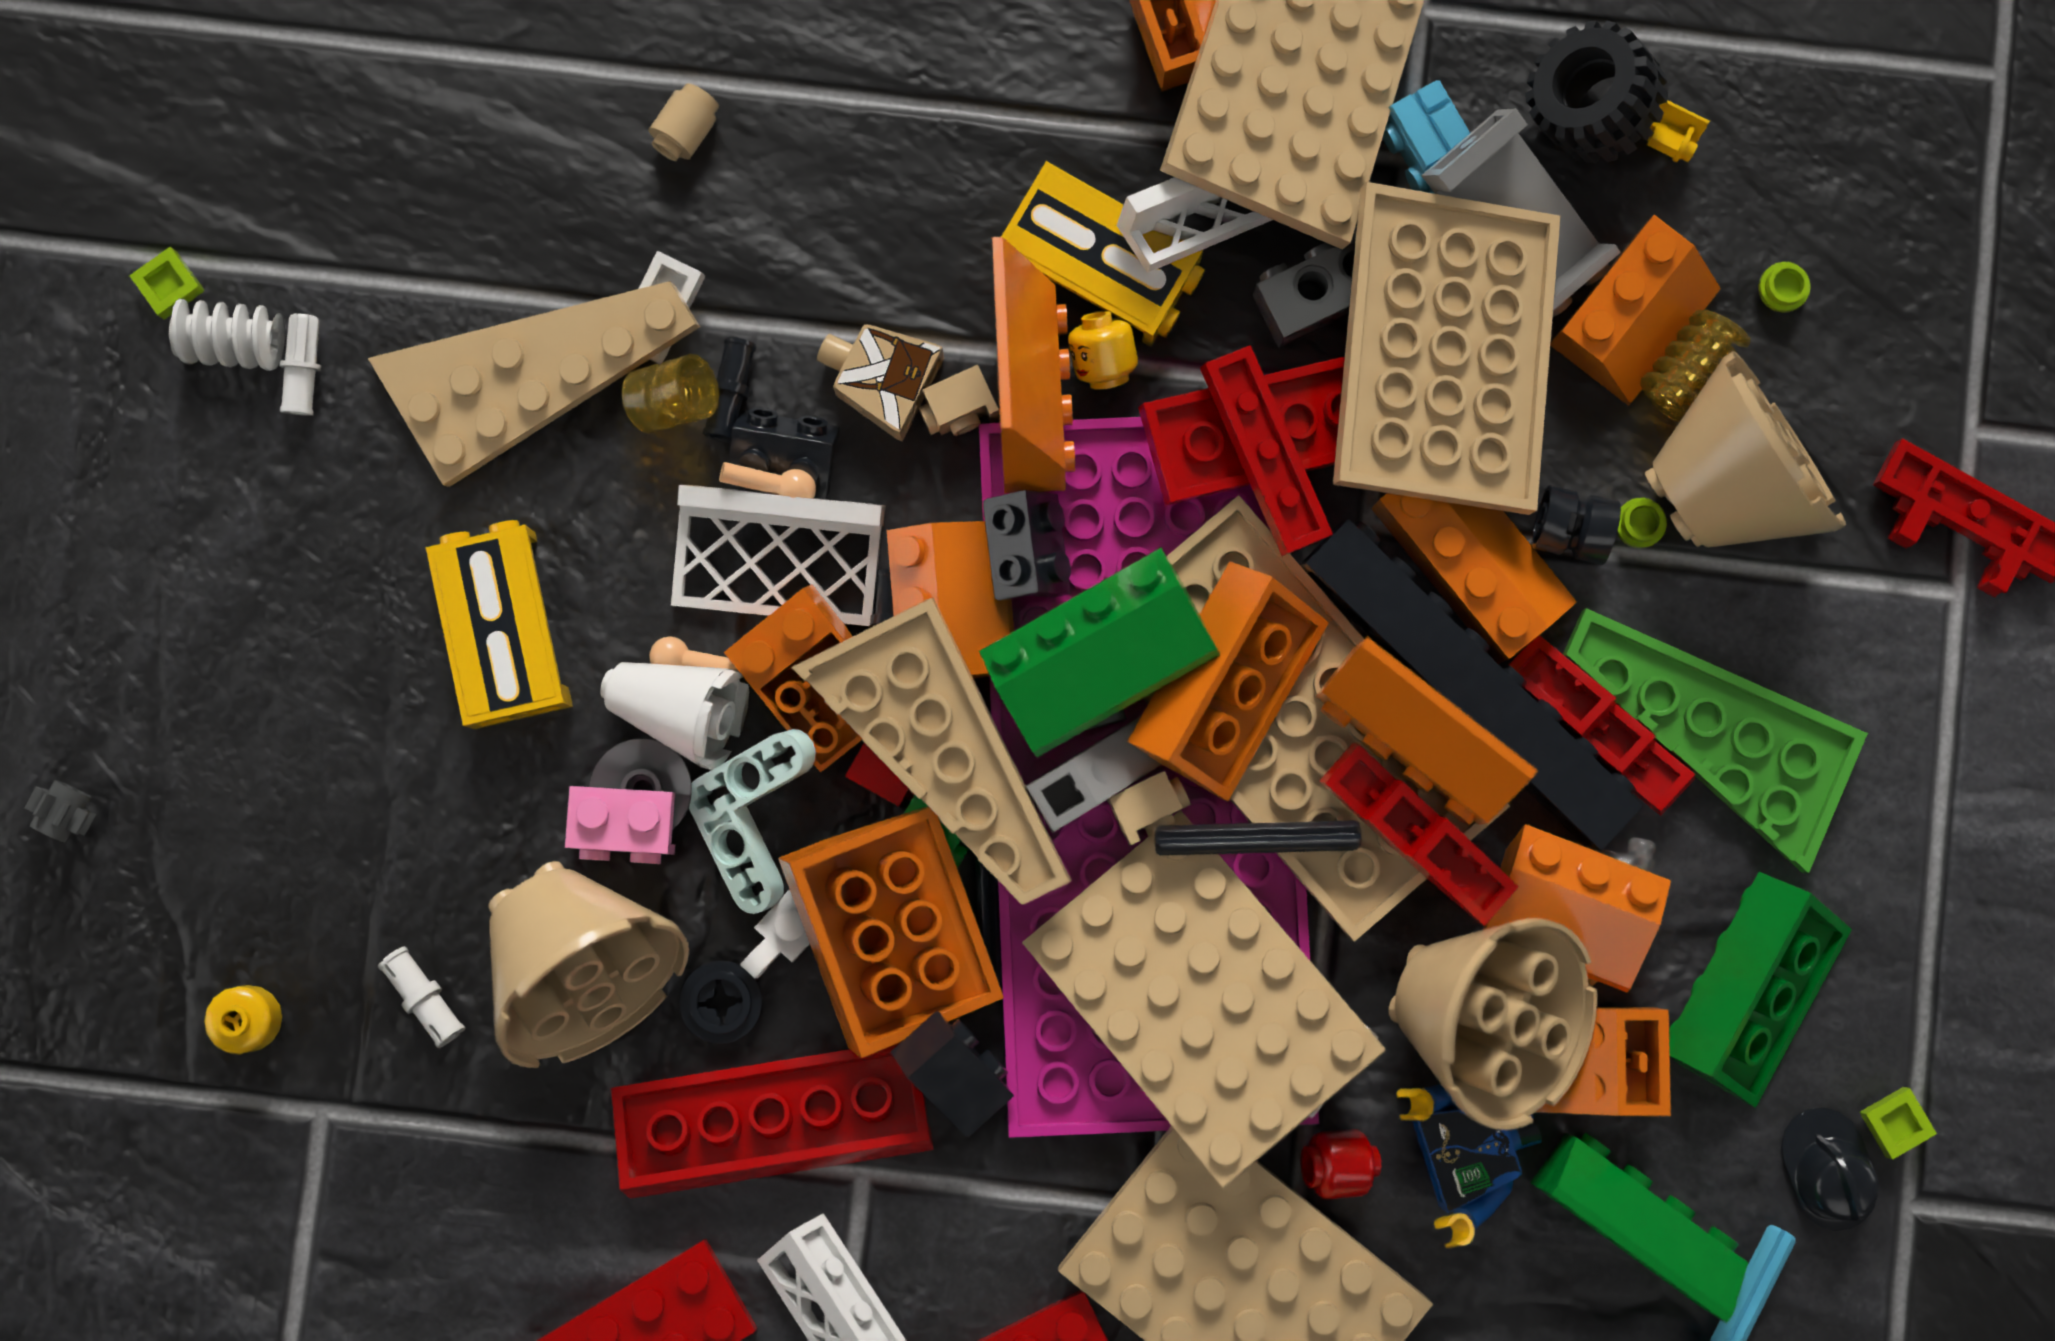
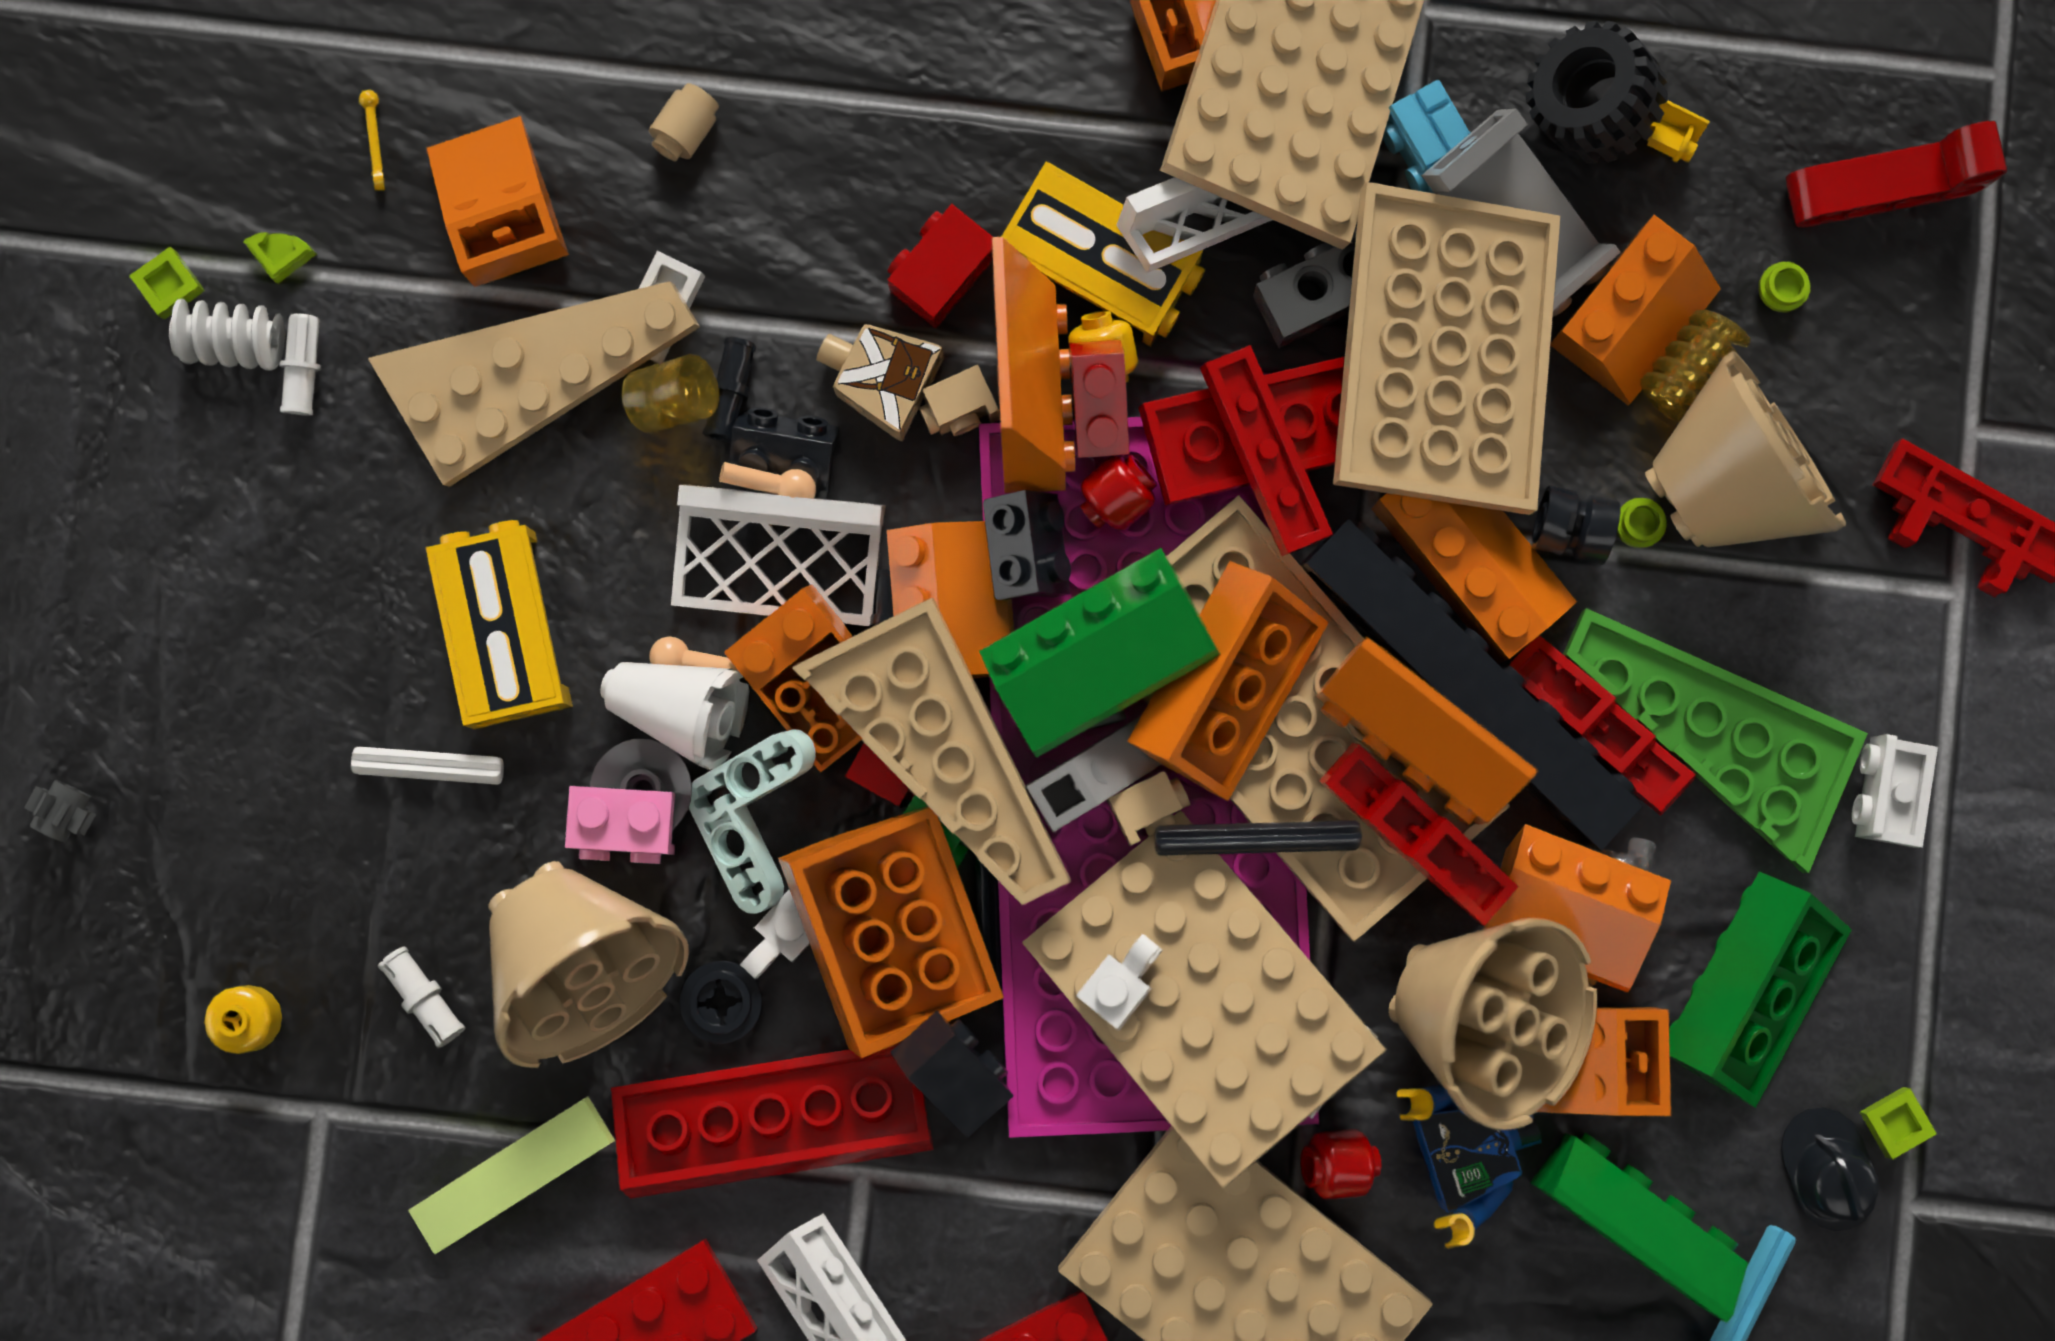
none -> lime tile [243,232,317,284]
none -> white axle [351,747,504,785]
none -> yellow hinge [359,90,385,191]
none -> yellowish green slope [408,1097,615,1255]
none -> orange slope [427,116,569,287]
none -> red brick [887,204,993,329]
none -> red brick [1069,340,1129,458]
none -> white plate [1076,934,1163,1030]
none -> red head [1080,455,1157,531]
none -> red beam [1785,121,2008,227]
none -> white bracket [1852,734,1938,848]

